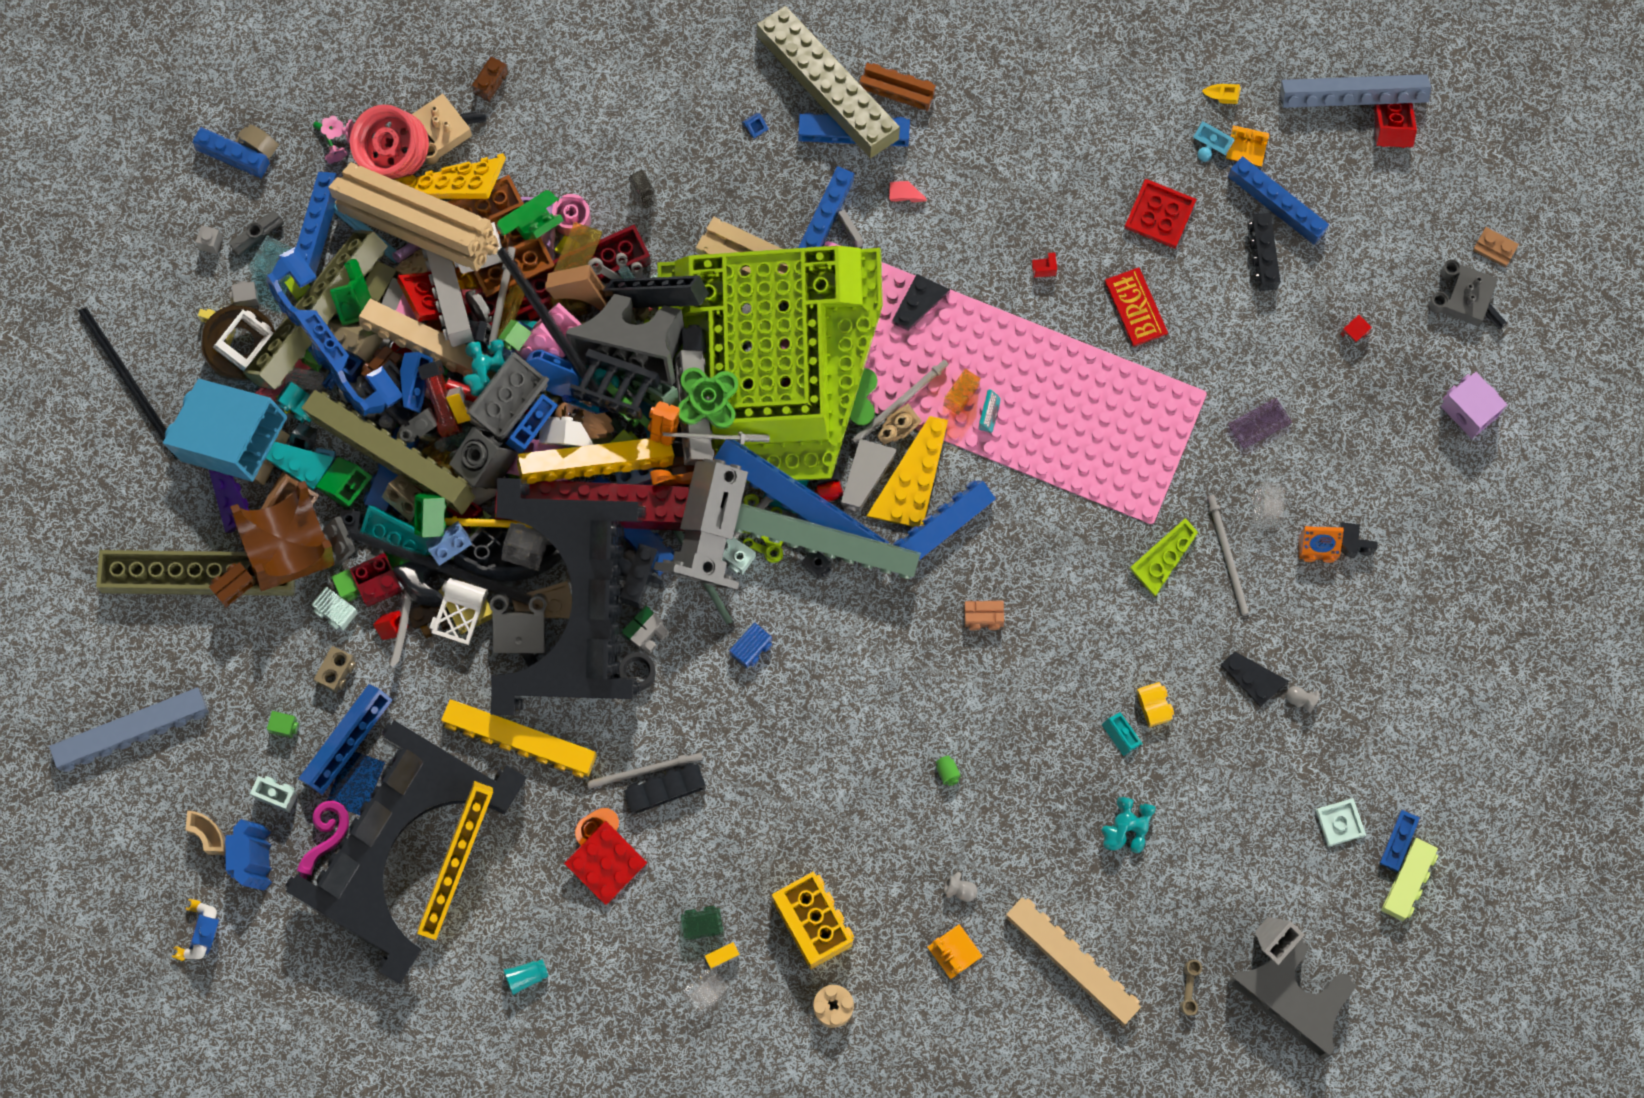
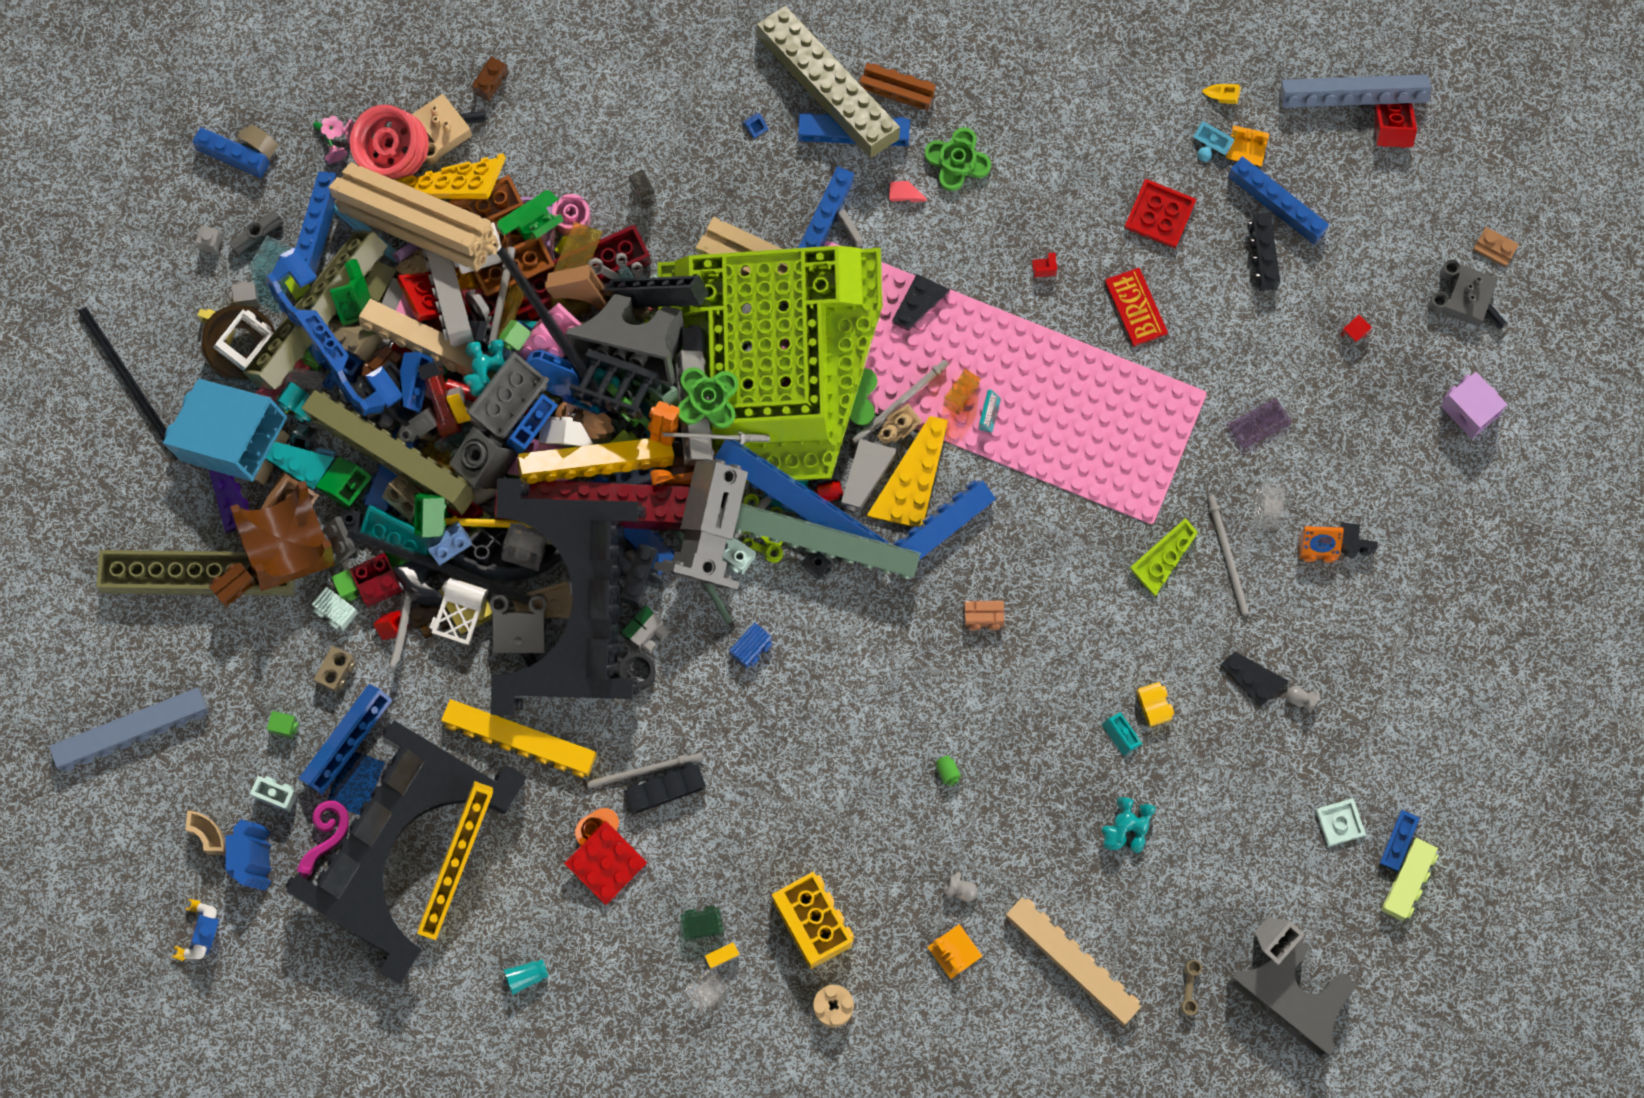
none -> bright green plant [925,127,991,191]

